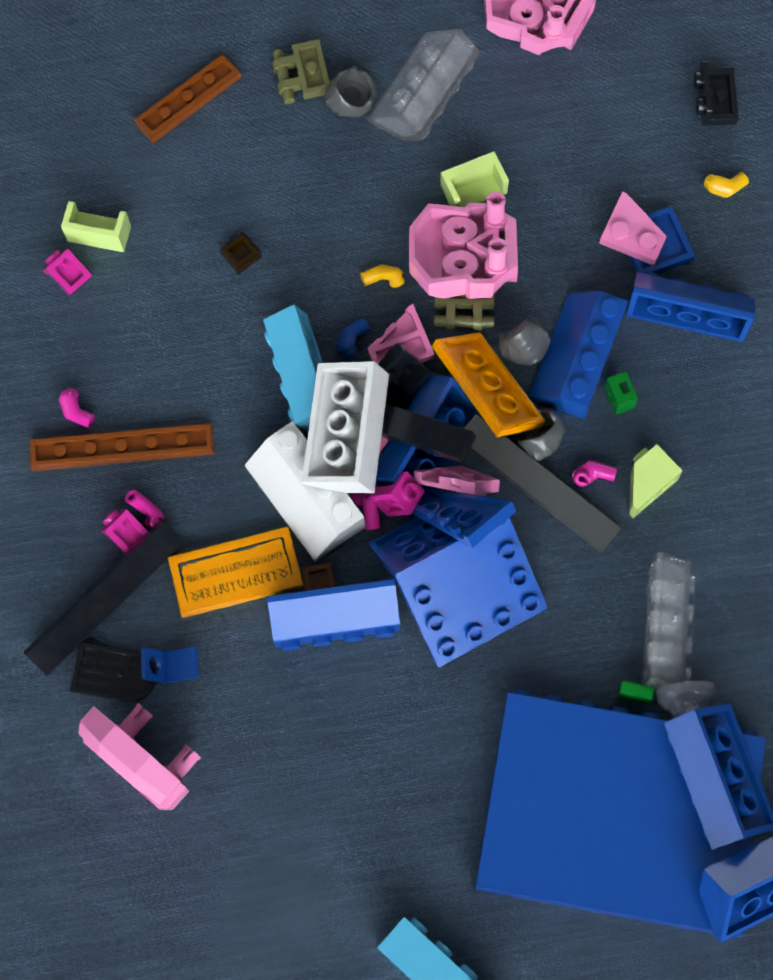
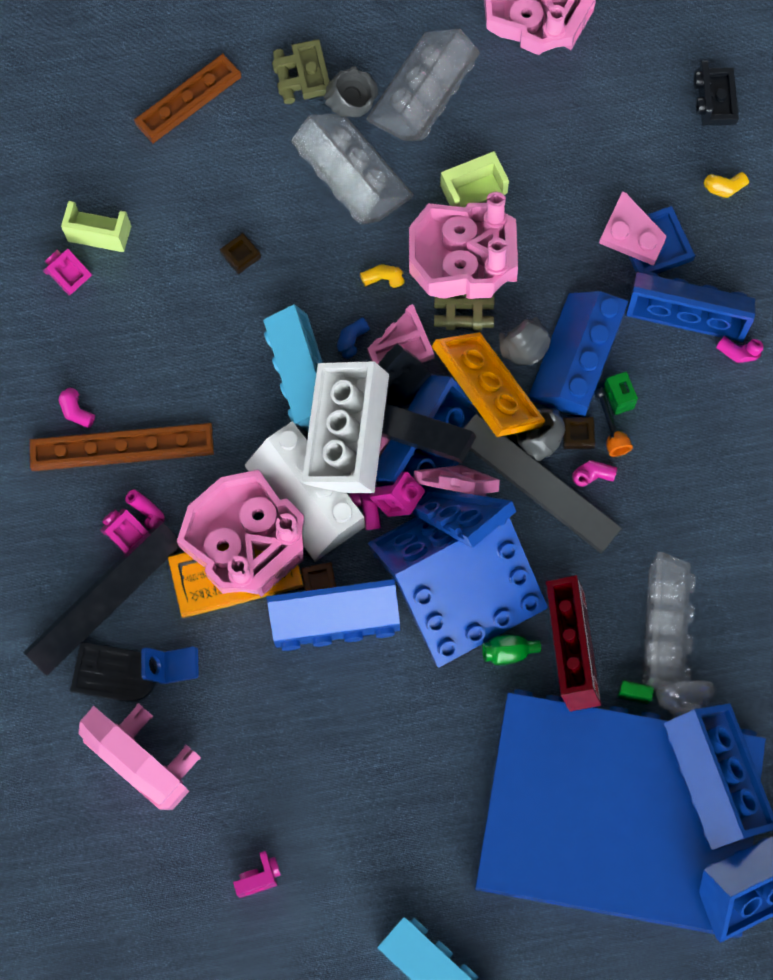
yellowish green slope [629,444,683,518] -> none
none -> bright pink brick [177,470,305,597]
none -> dark pink bracket [233,851,281,898]
none -> clear slope [291,114,414,224]
none -> green plant [482,635,541,666]
none -> dark red brick [546,575,601,712]
none -> dark brown tile [563,417,595,449]
none -> hinge [594,387,633,457]
none -> dark pink arm [716,336,764,363]

